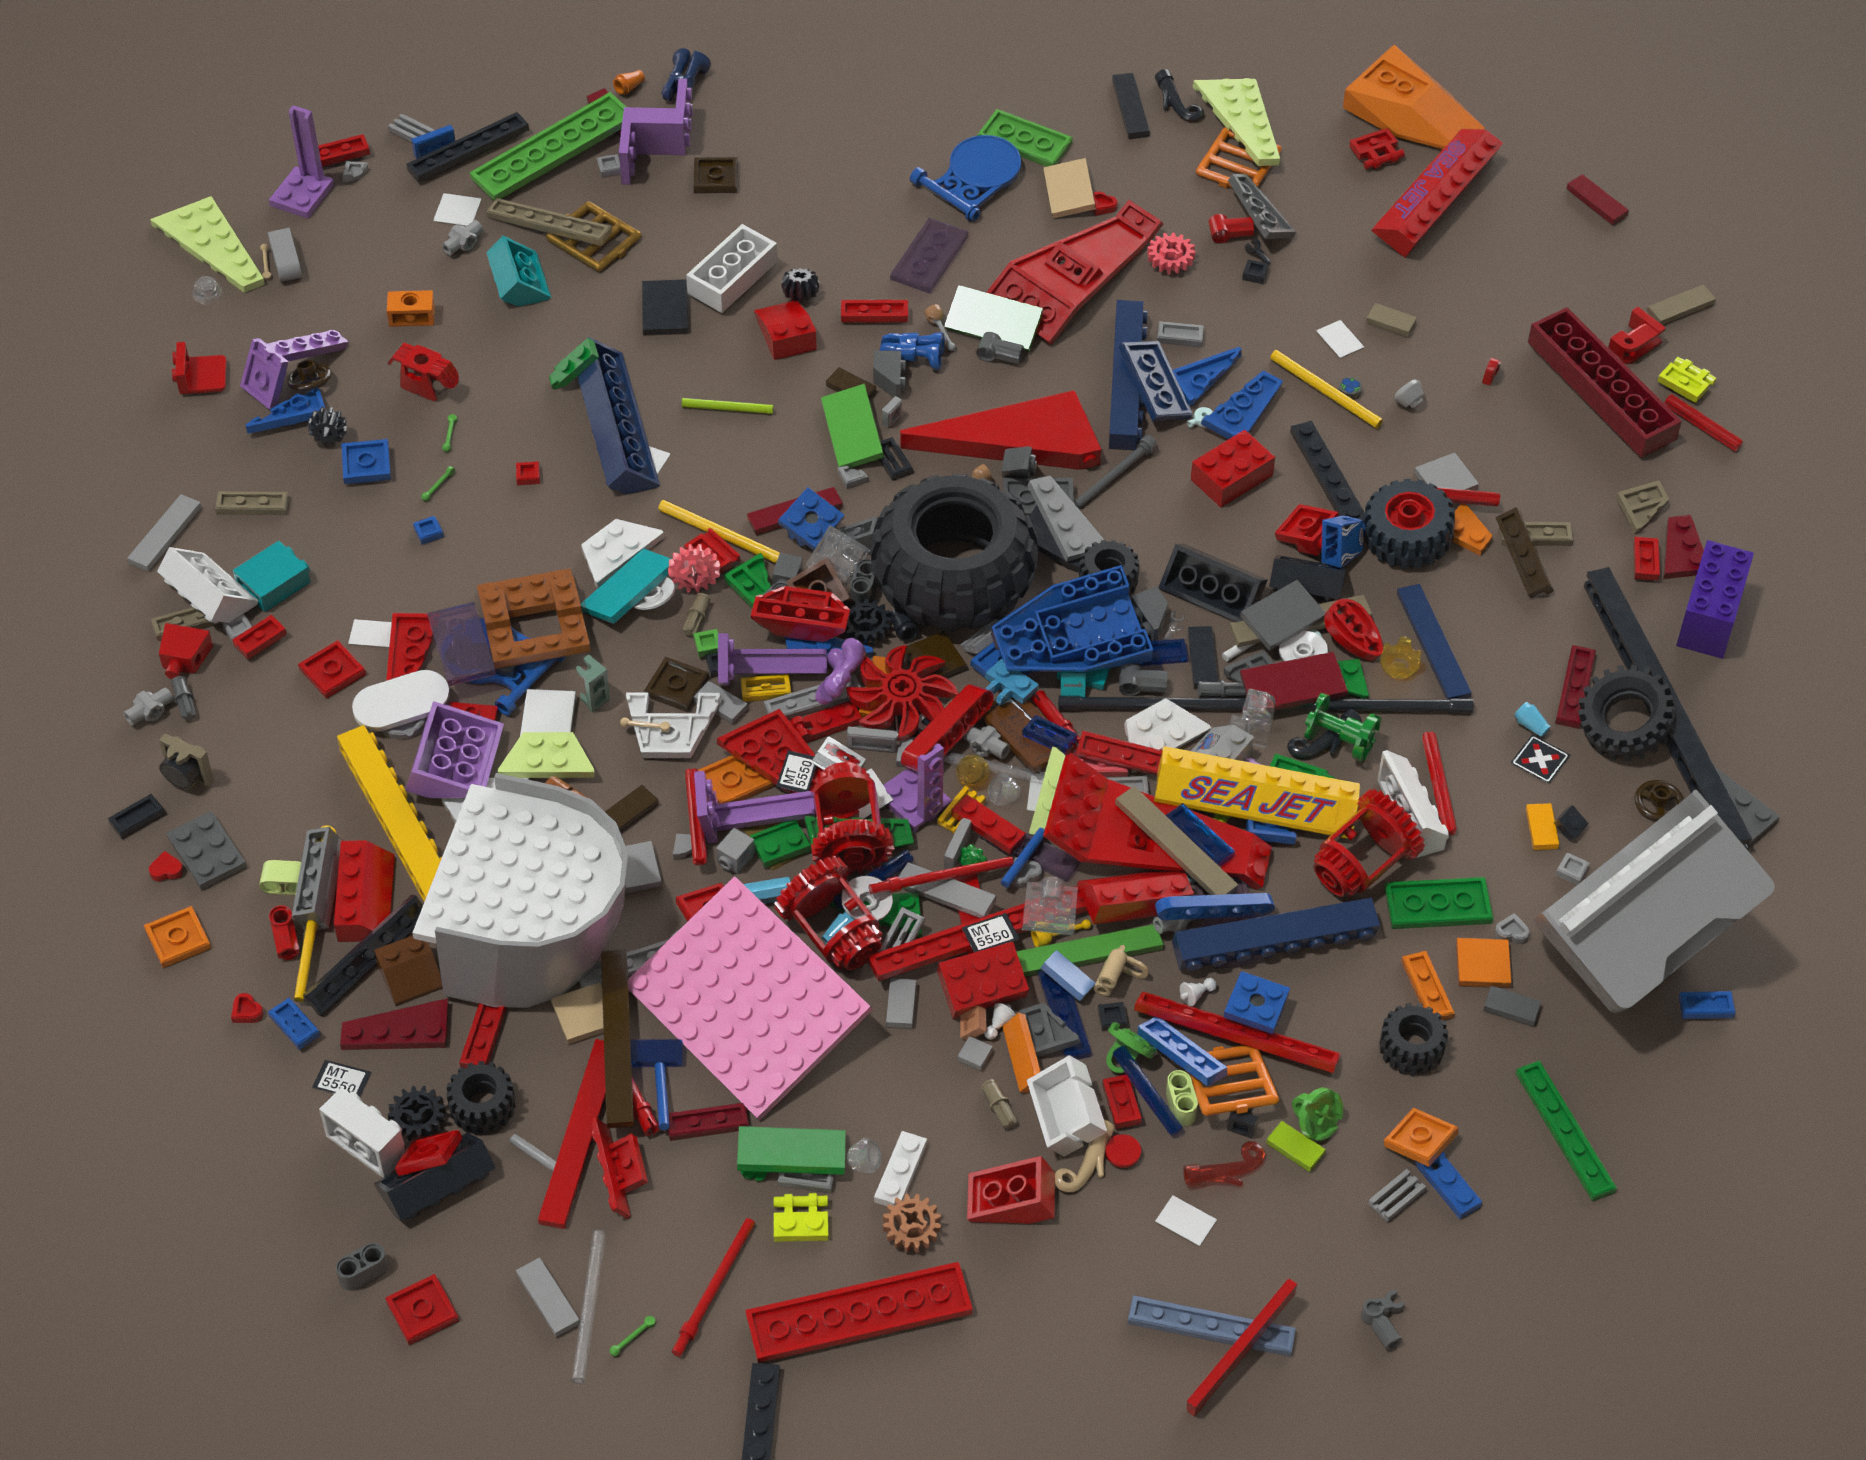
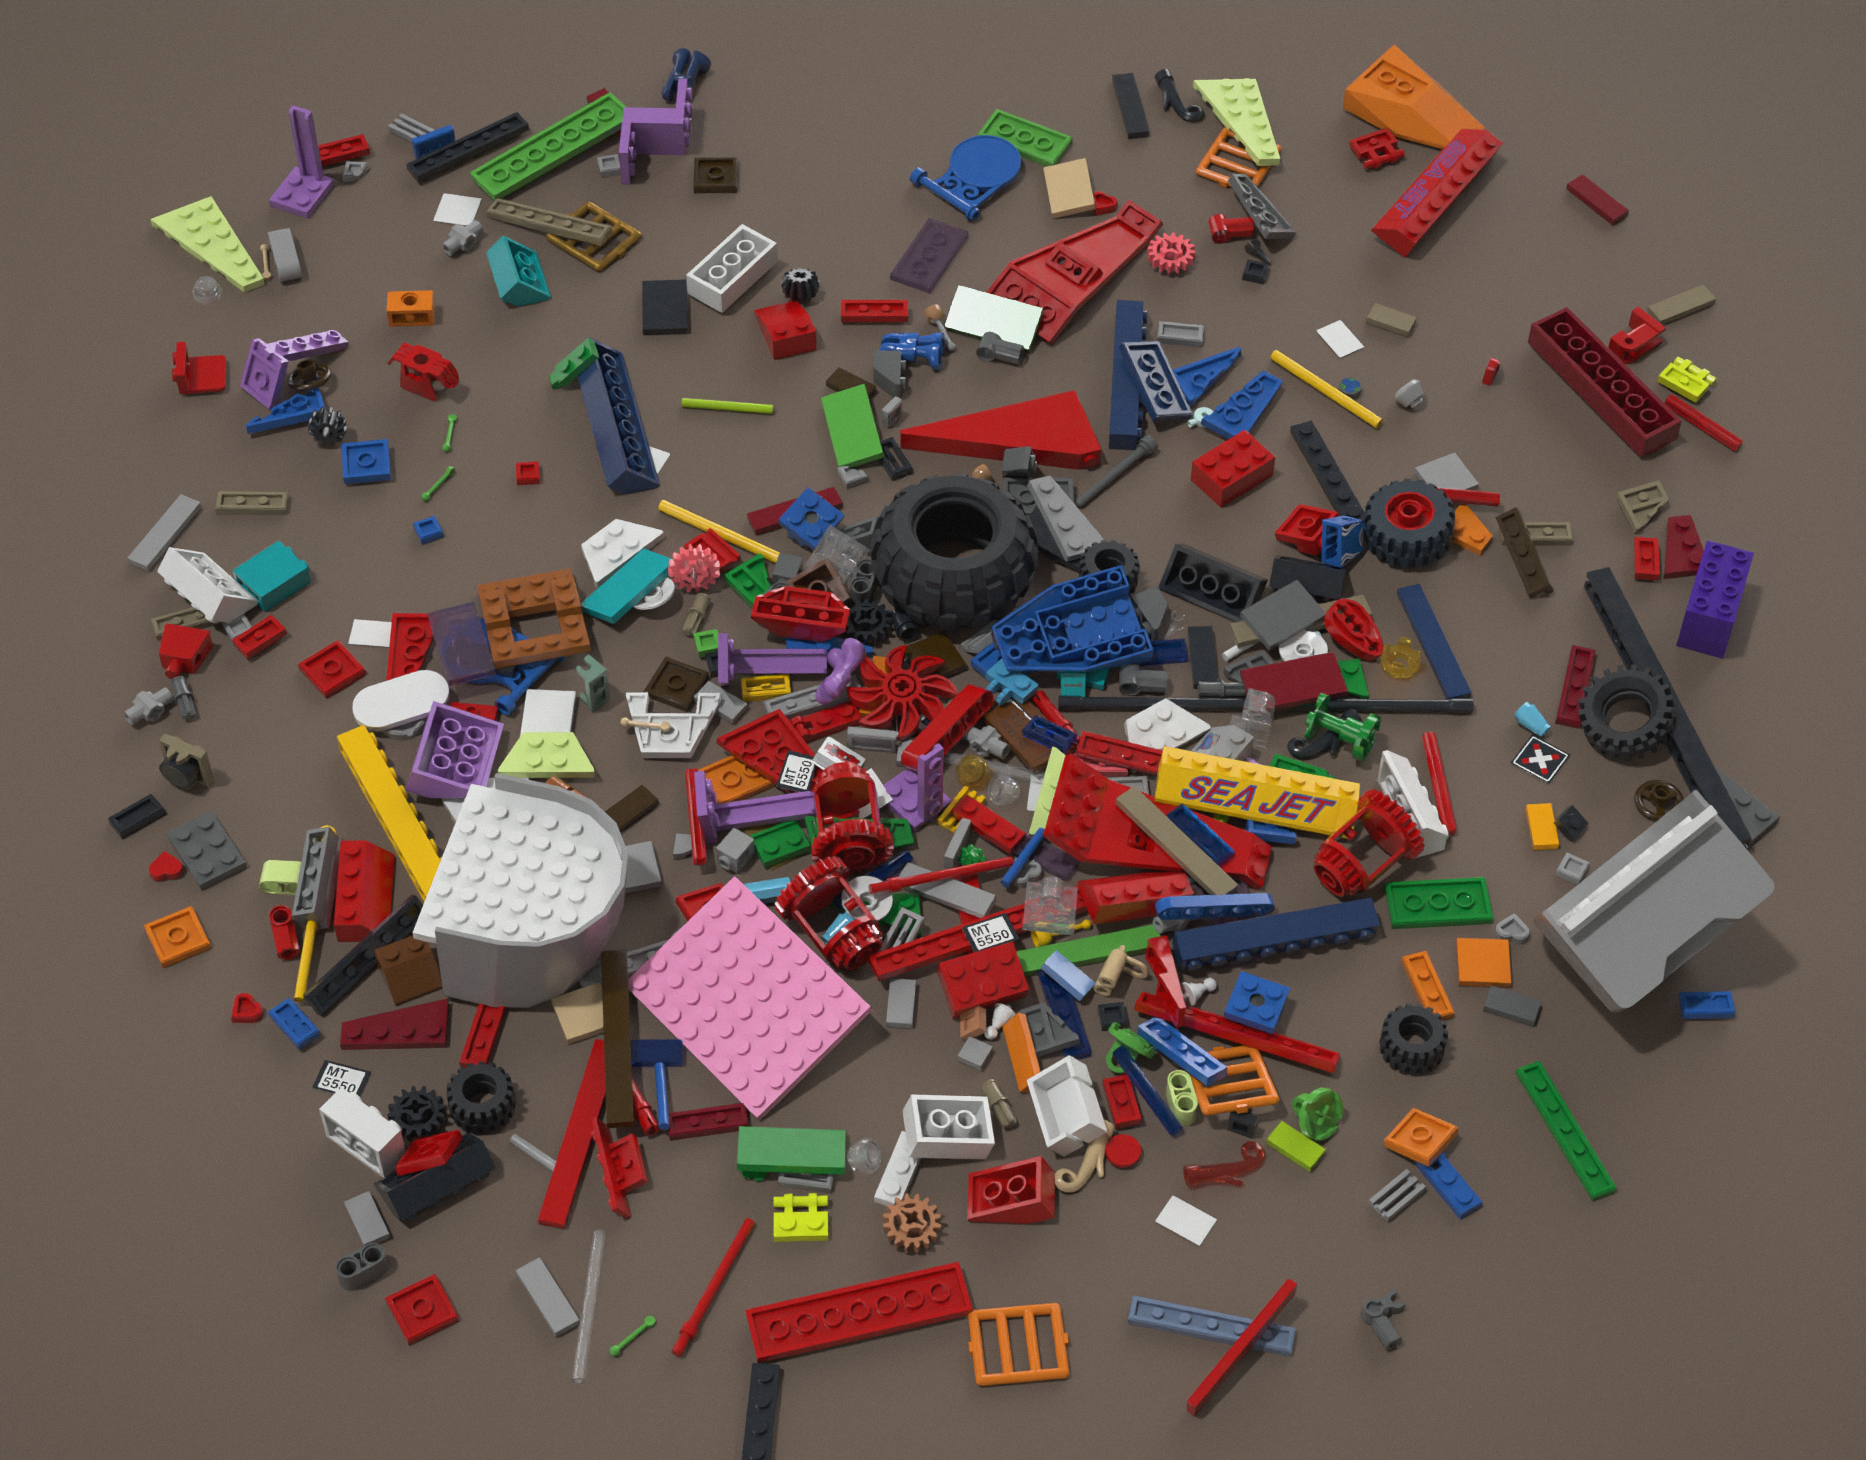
orange cone [613,70,645,95] -> none
none -> light grey tile [344,1191,390,1246]
none -> white brick [903,1095,995,1159]
none -> orange bar [968,1303,1070,1386]
none -> red slope [1145,935,1186,1028]

